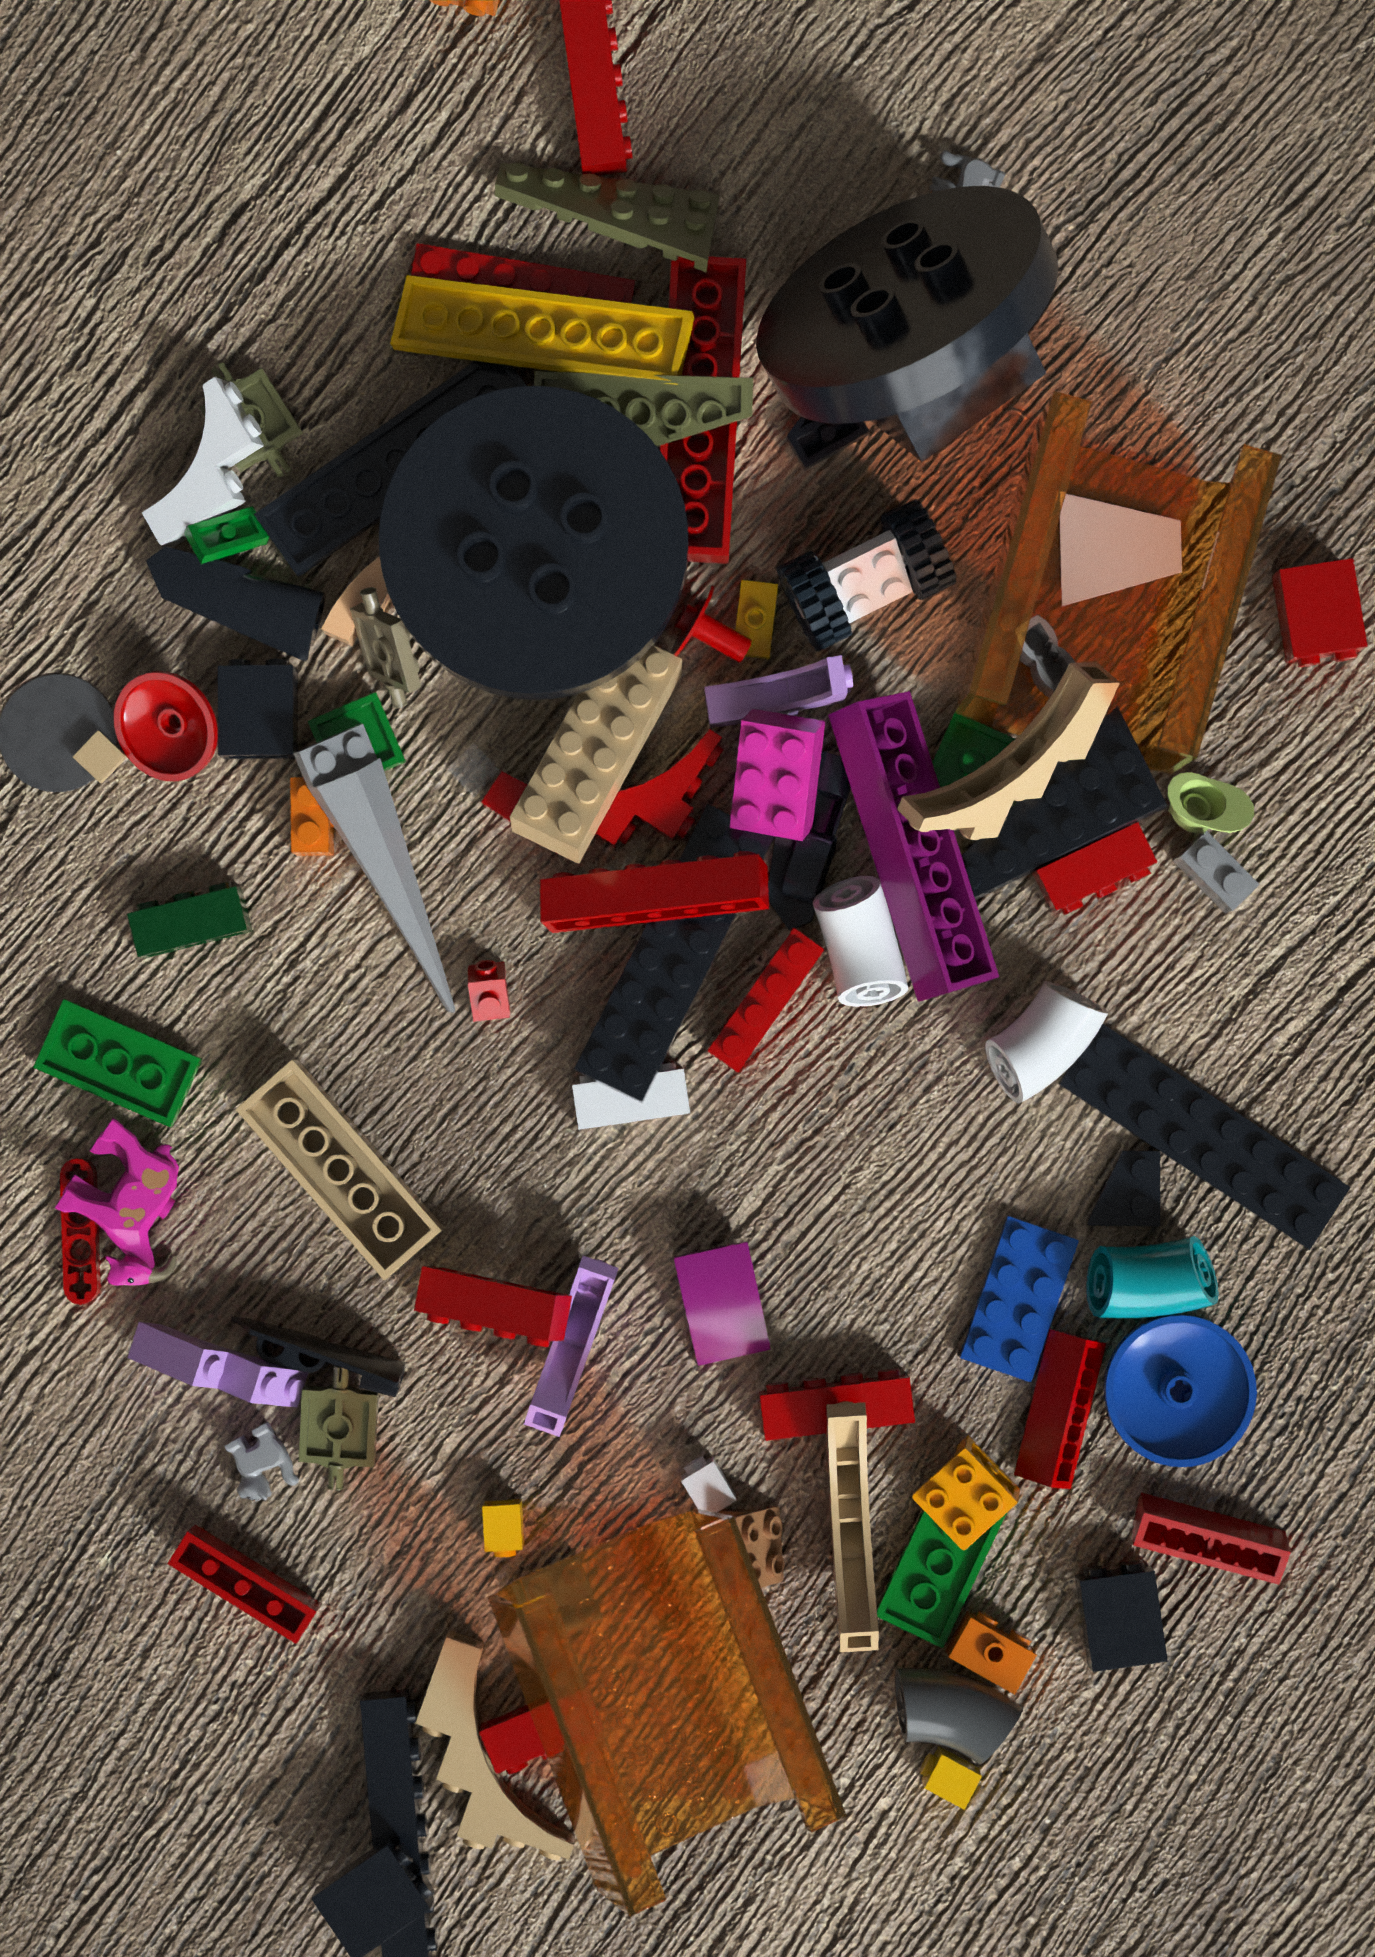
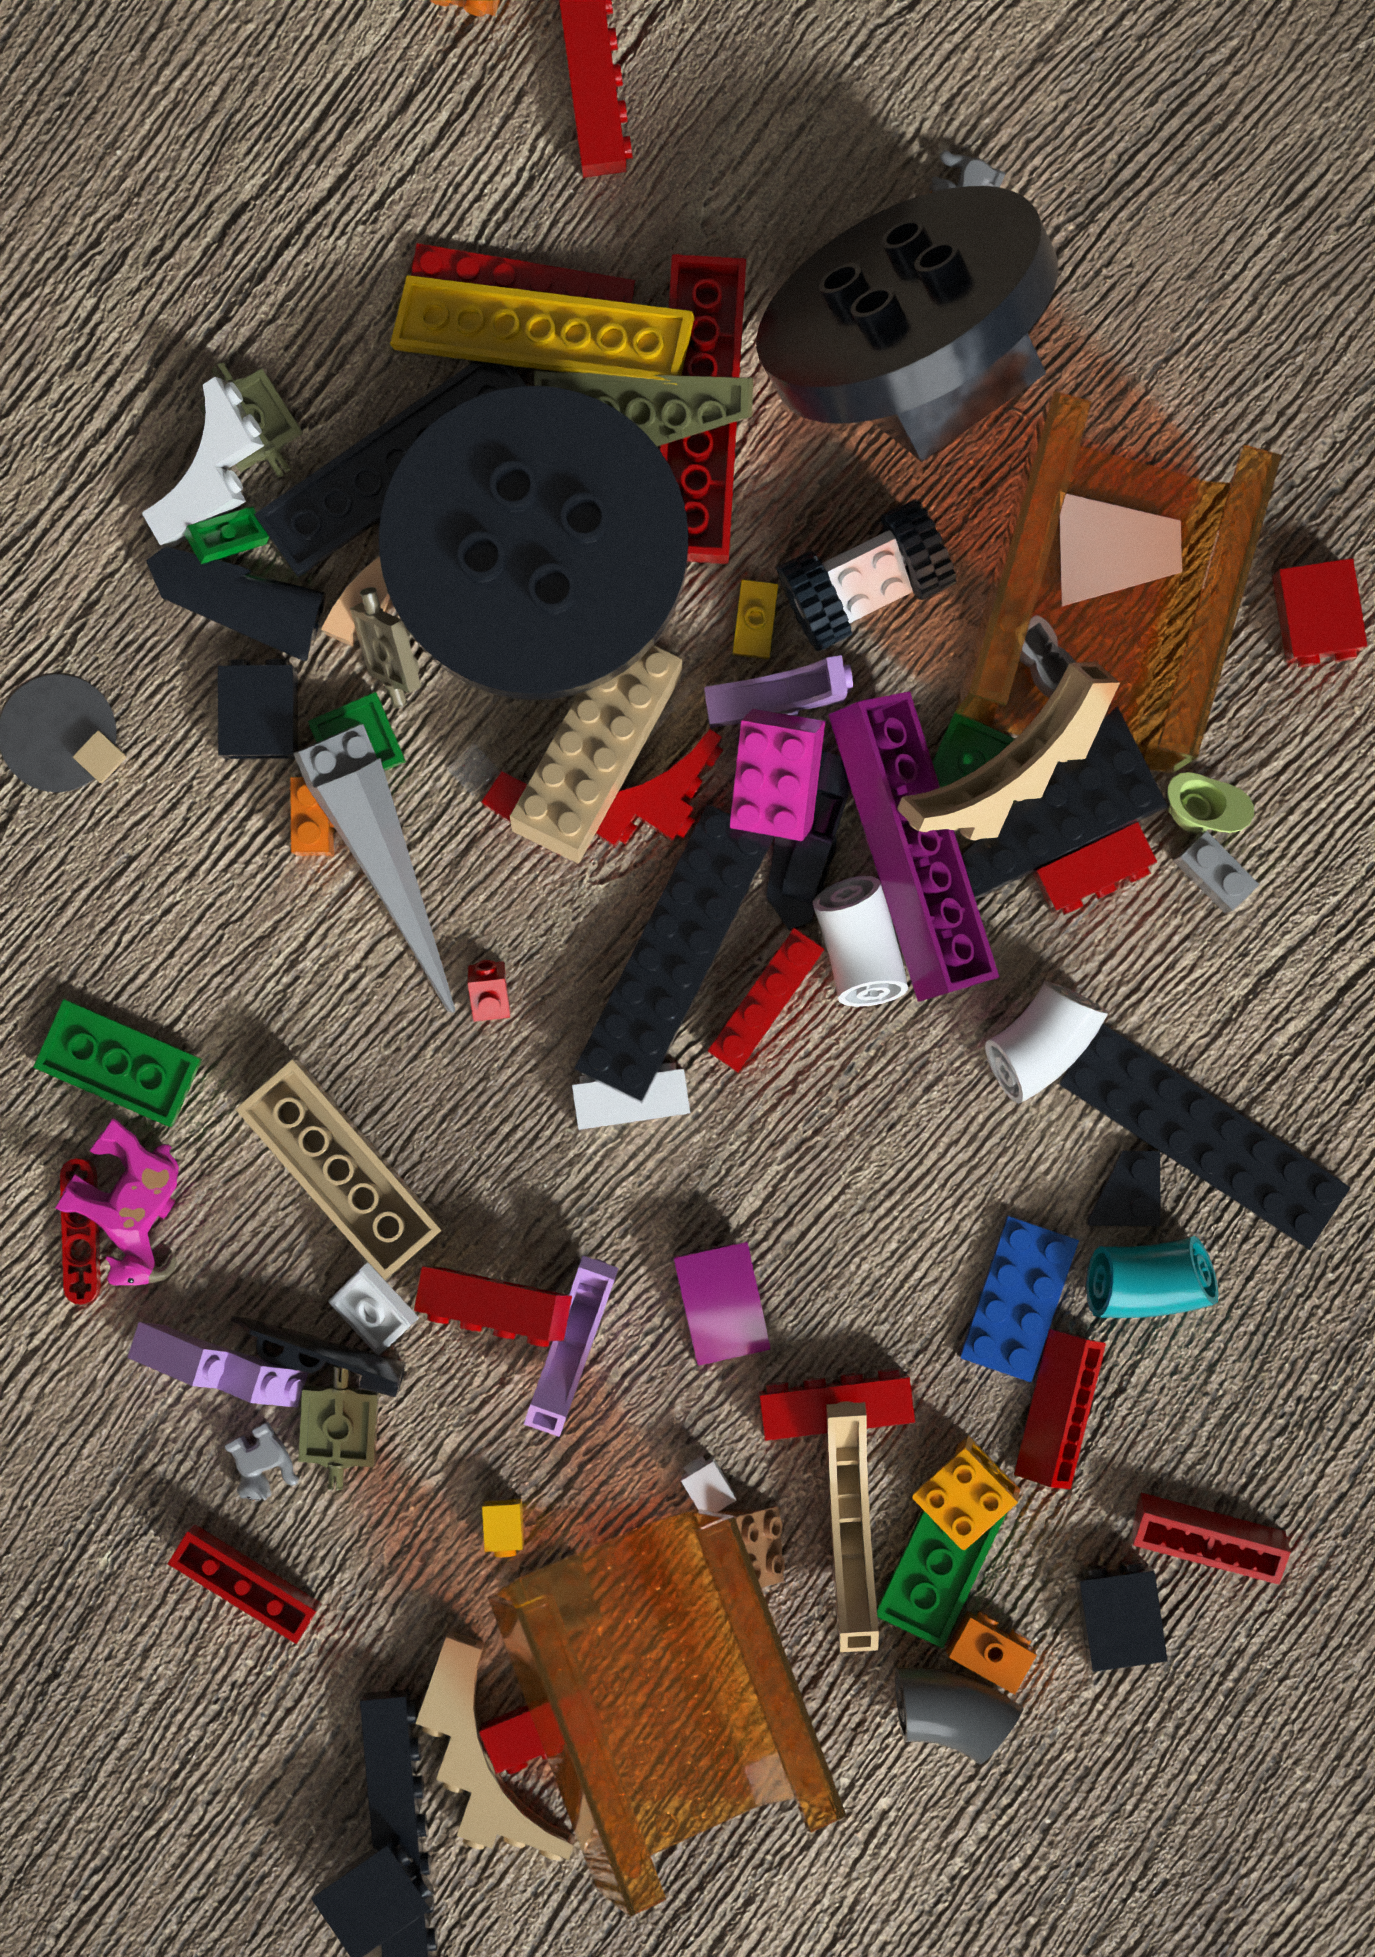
red dish [114,671,218,781] -> none
dark green brick [127,882,253,959] -> none
olive wing [495,163,720,272] -> none
red brick [540,851,769,933] -> none
red piece [671,584,752,663] -> none
black wing [786,417,870,471] -> none
yellow brick [919,1746,982,1810] -> none
blue dish [1103,1314,1257,1467] -> none
none -> white plate [328,1262,419,1355]

